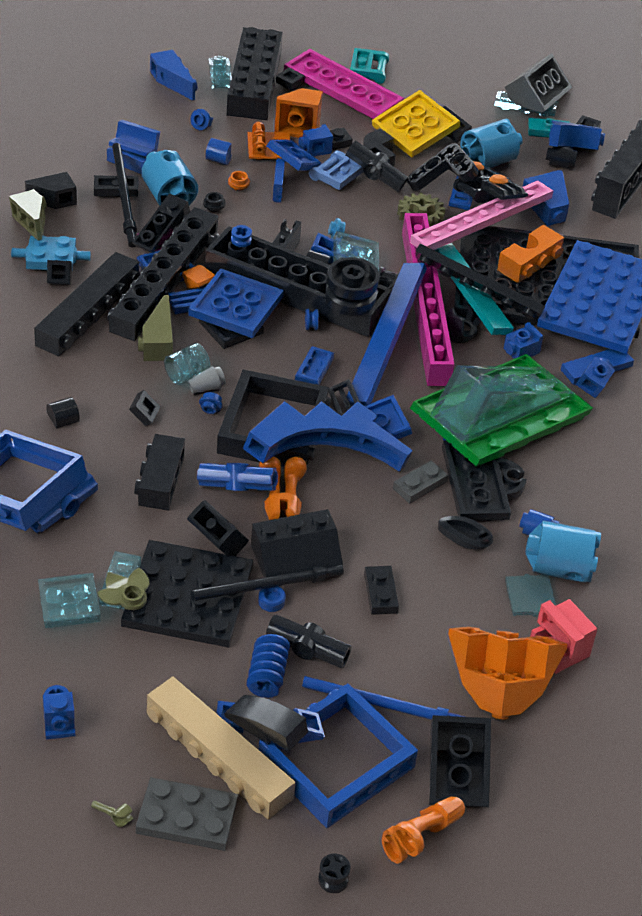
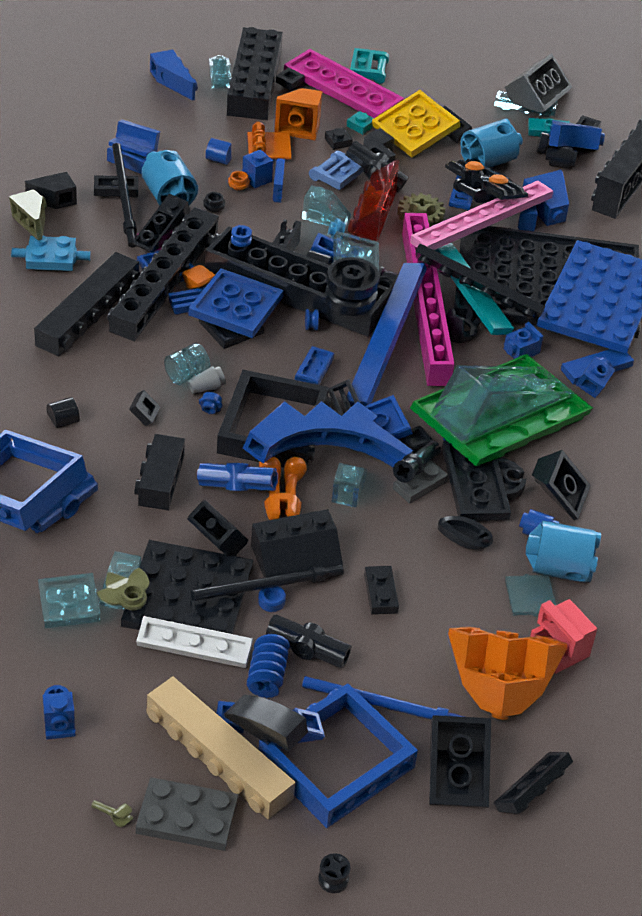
black brick [47,260,72,285] -> none
olive slope [138,295,173,361] -> none
blue plate [191,109,213,130] -> none
blue tile [266,140,322,171] -> none
blue brick [299,124,333,156] -> none
orange piece [382,797,465,864] -> none
black beam [407,143,479,191] -> none
orange arch [497,224,564,283] -> none
none -> white plate [136,616,253,668]
none -> blue brick [242,149,273,188]
none -> clear light blue slope [302,185,351,227]
none -> clear light blue slope [331,463,367,508]
none -> teal plate [346,111,374,135]
none -> clear red slope [348,160,400,247]
none -> black pin [393,440,441,483]
none -> black tile [399,426,434,453]
none -> black plate [494,752,573,814]
none -> blue slope [518,205,538,231]
none -> black slope [532,450,591,520]
none -> black tile [536,132,550,154]

